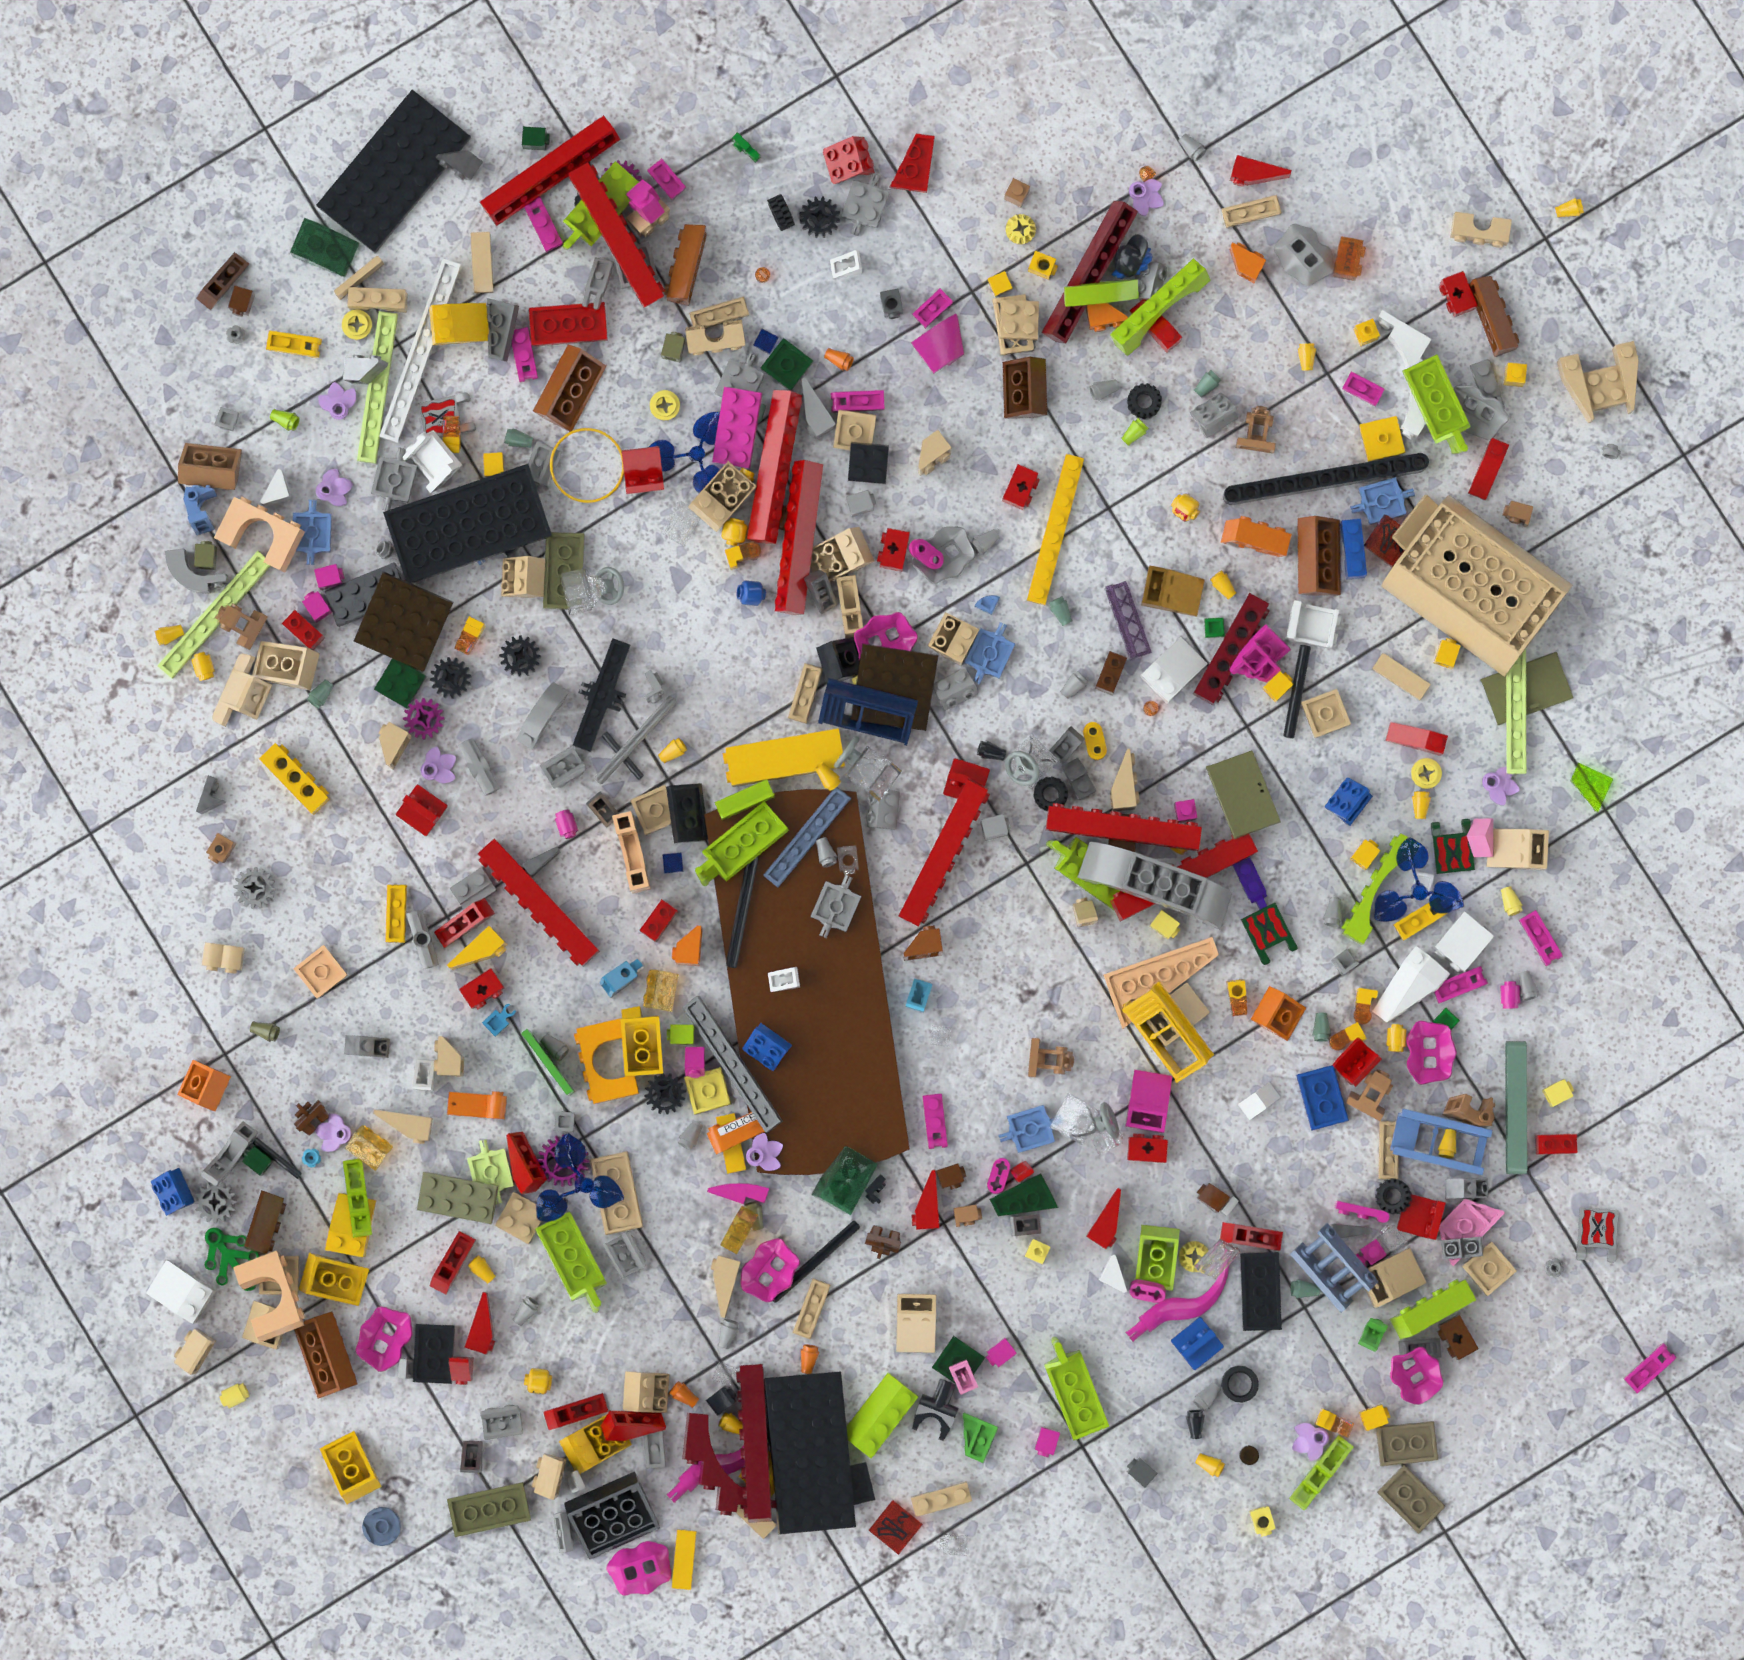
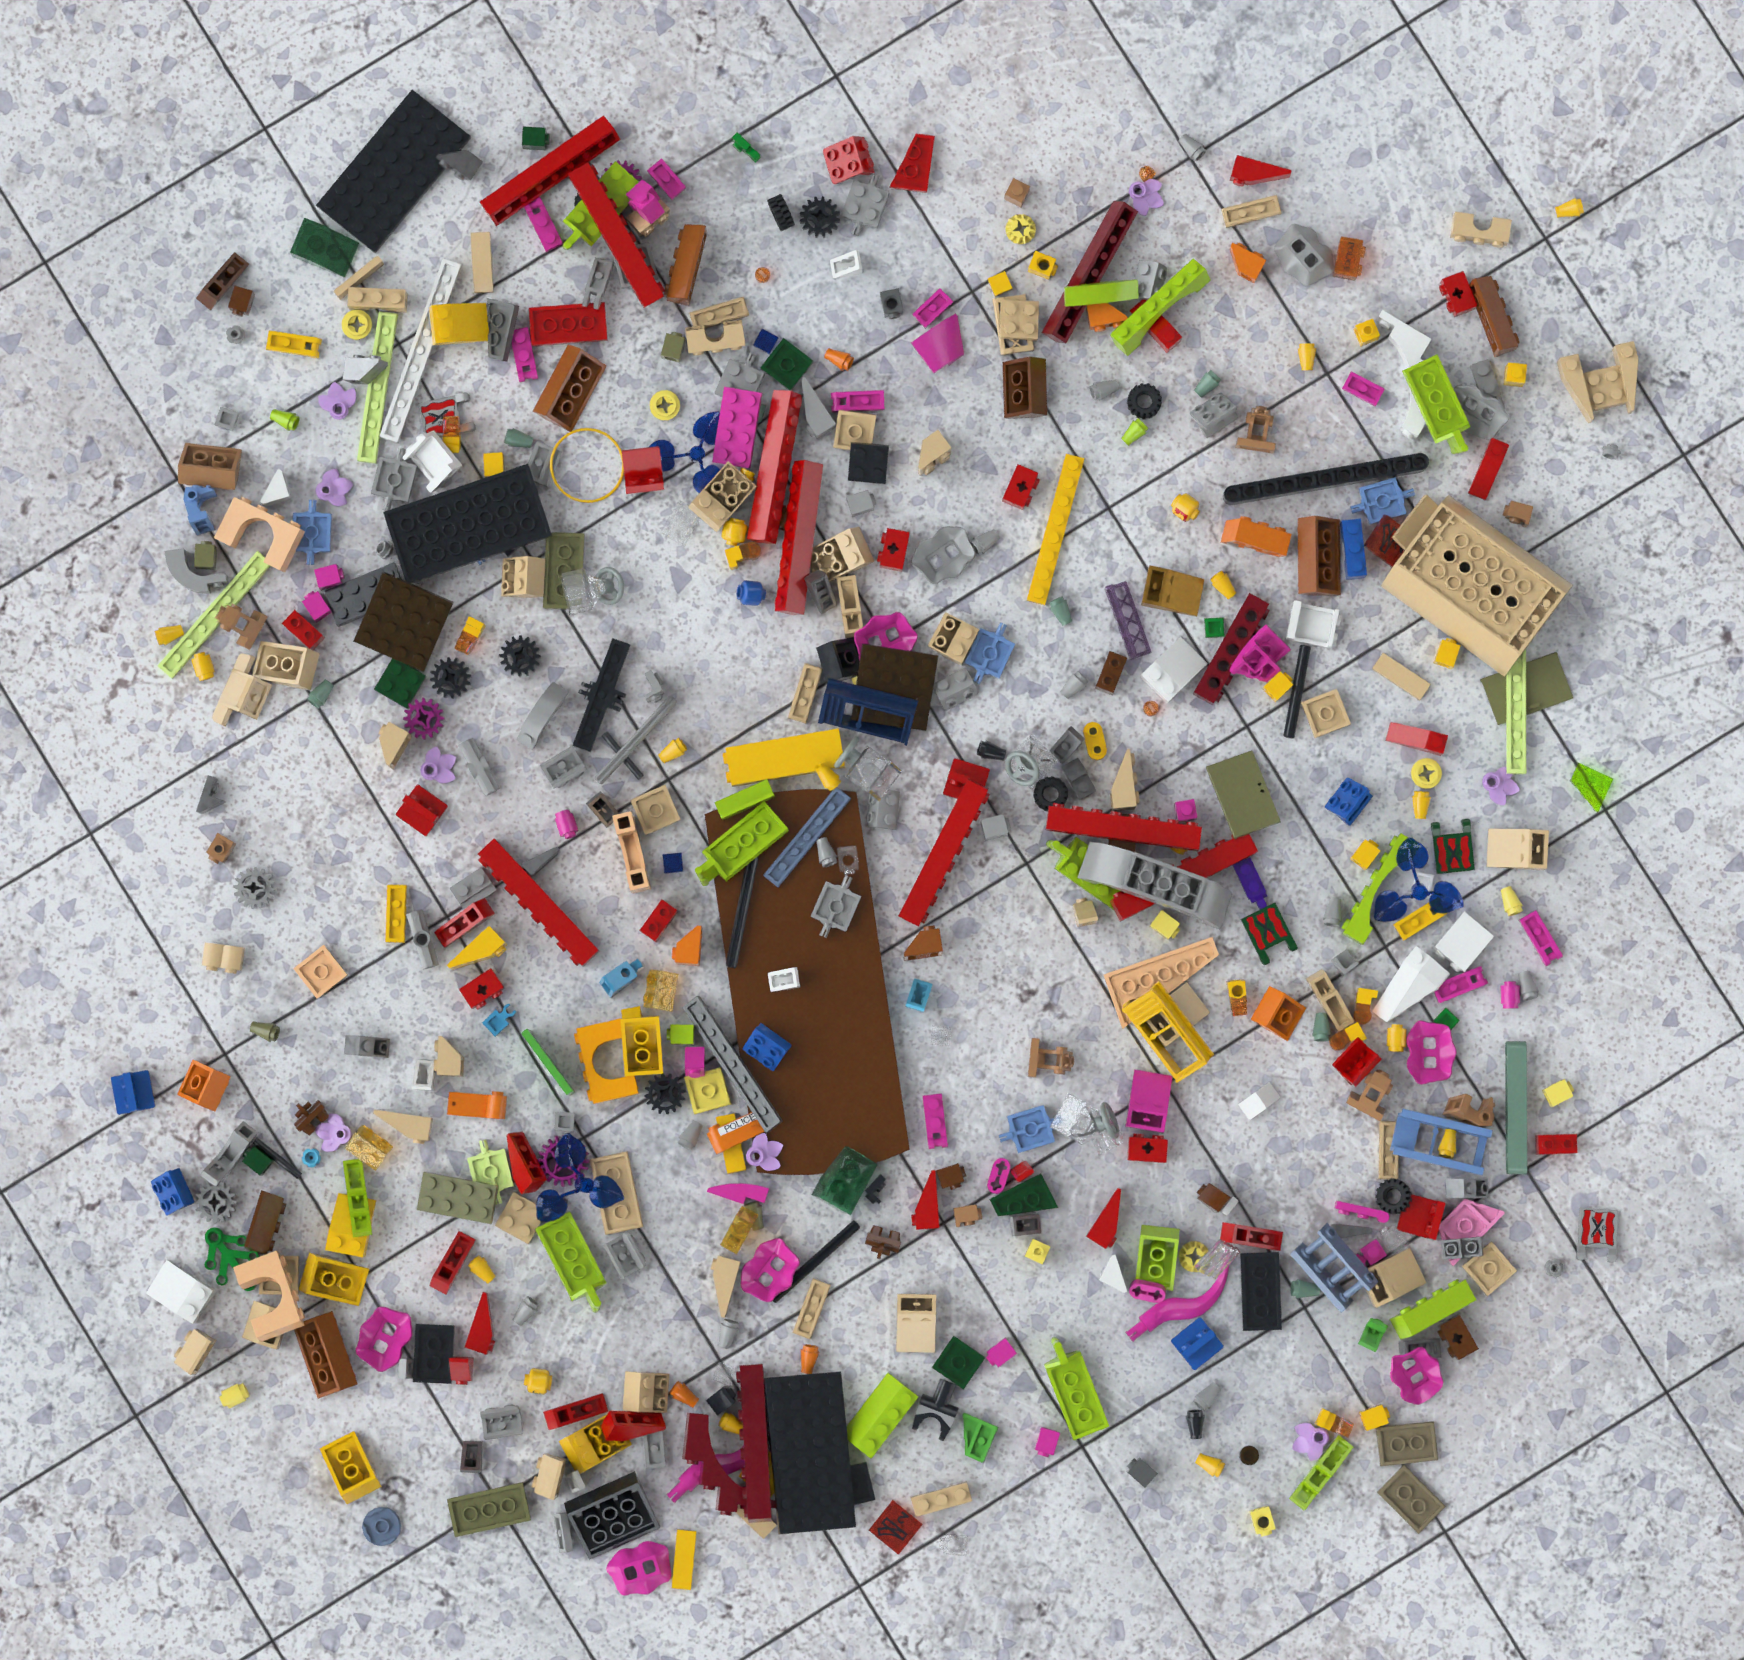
yellow brick [259,743,330,815] -> none
light grey cone [540,1033,569,1061] -> none
black plate [666,783,708,844] -> none
dark pink plate [909,539,944,569] -> none
bright pink slope [949,1359,978,1395] -> none
medium blue tile [974,595,1000,615] -> none
black hair [1112,234,1153,279] -> none
black tyre [1221,1366,1259,1403] -> none
blue tile [1296,1065,1349,1131] -> none
yellow plate [1359,416,1406,462] -> none
bright pink slope [1467,818,1493,857] -> none
dark pink plate [1623,1343,1677,1393] -> none
none -> blue bracket [111,1070,155,1115]
none -> tan slope [1306,969,1355,1032]

